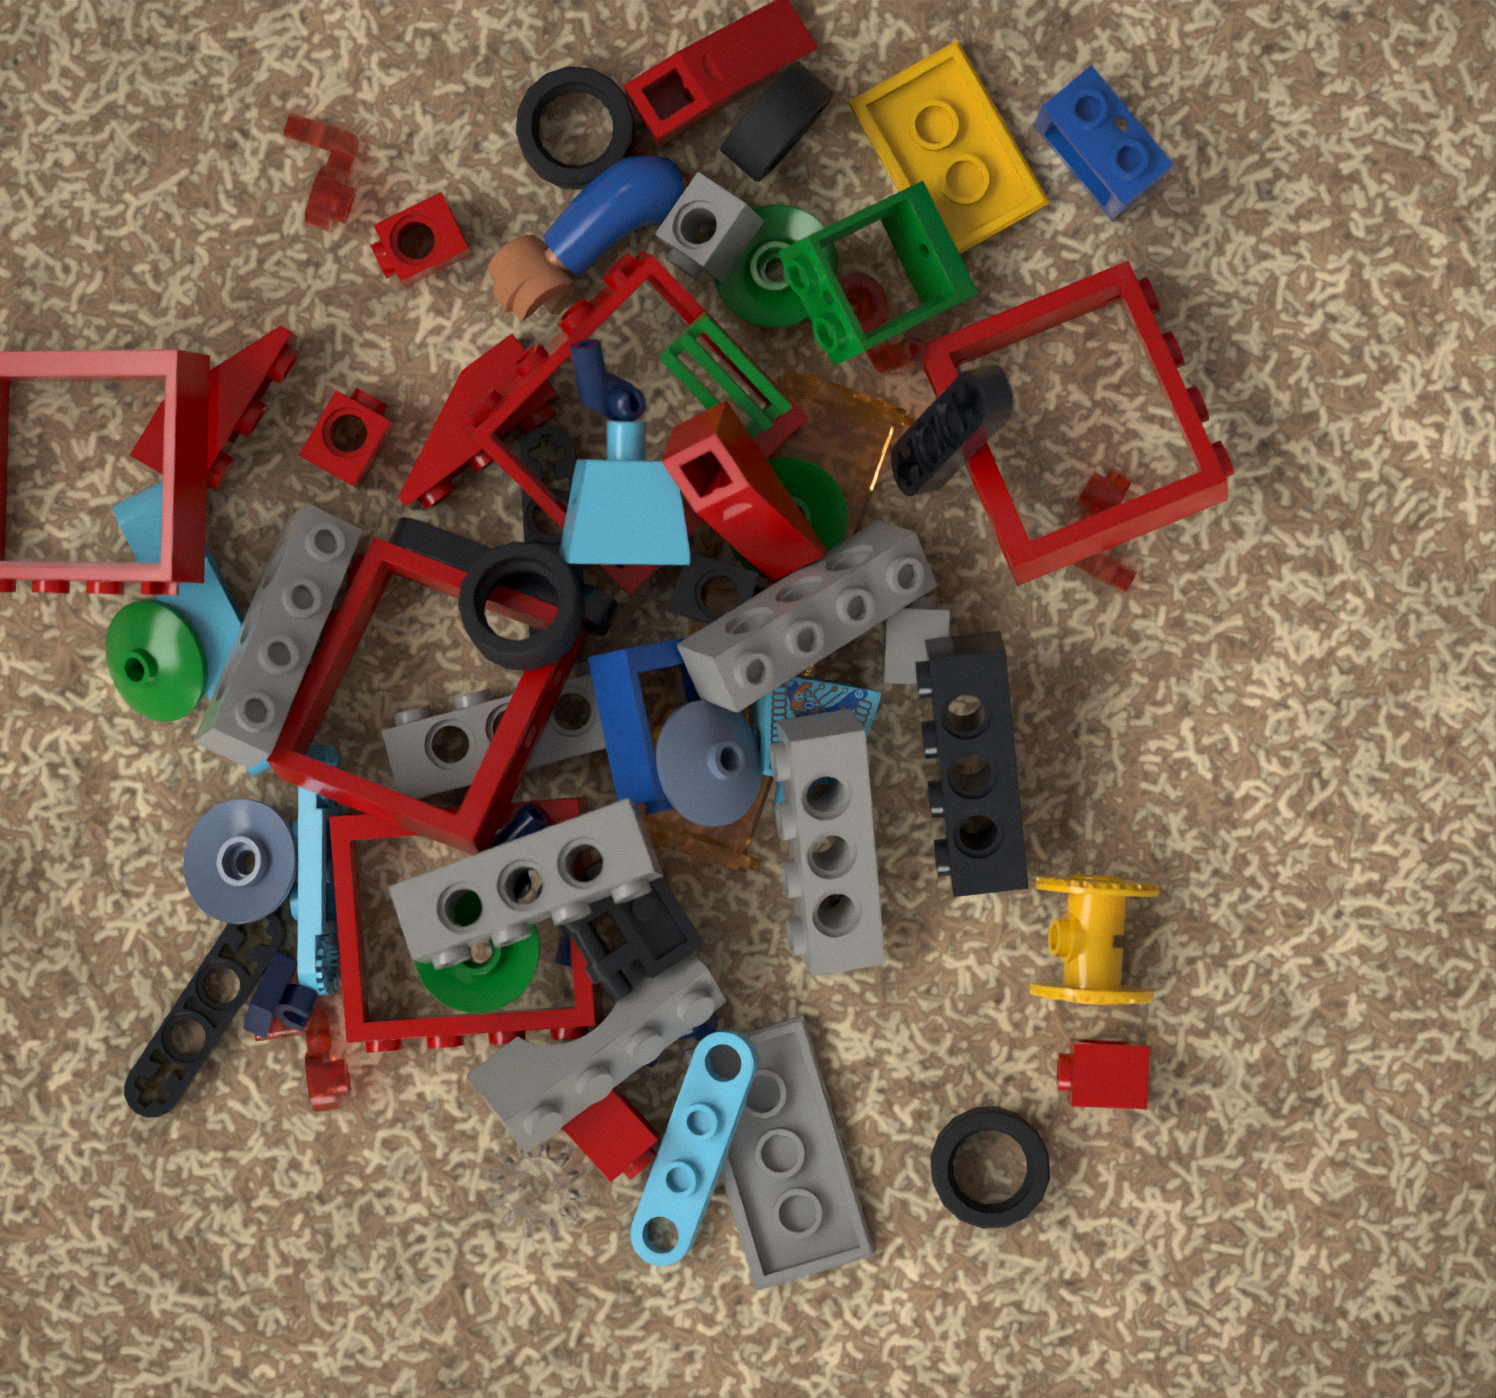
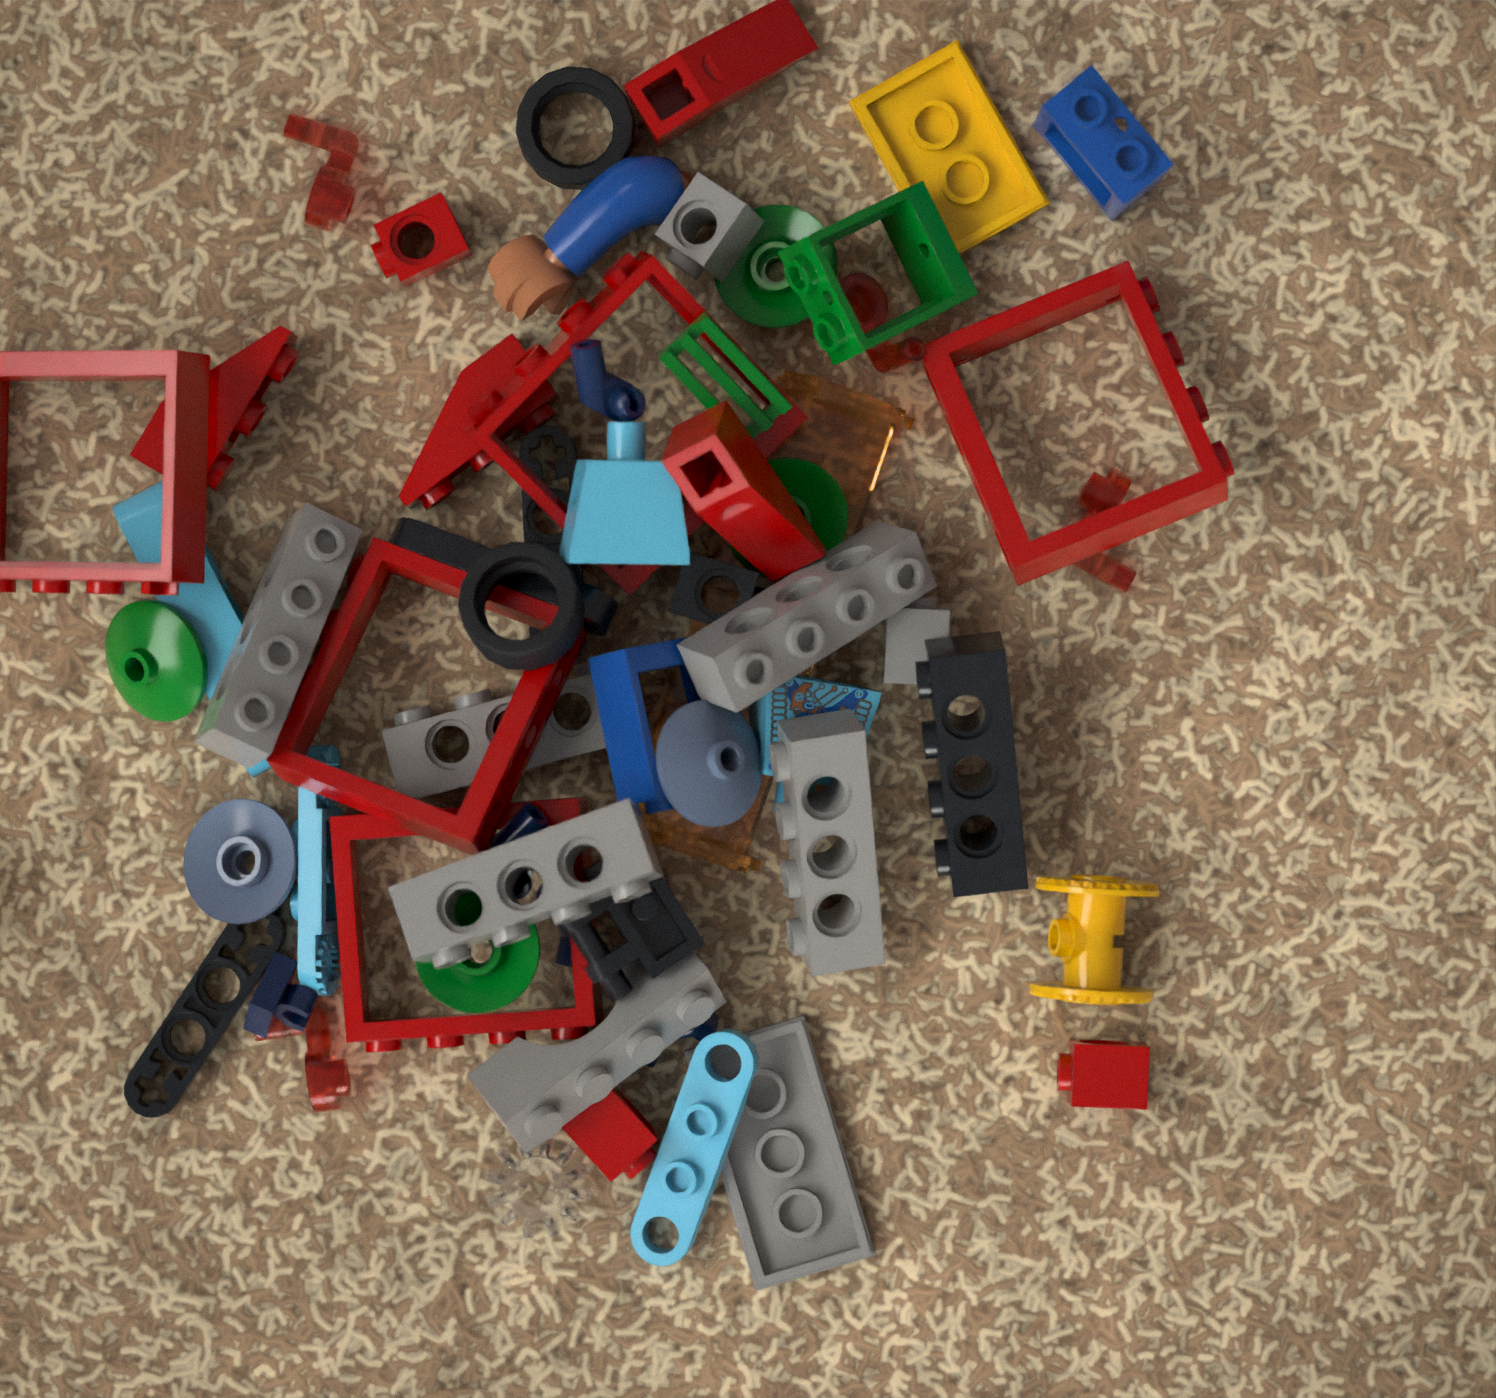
red brick [298,387,396,489] -> none
black tyre [720,61,834,182] -> none
black beam [891,364,1014,497] -> none
black tyre [930,1106,1050,1229] -> none

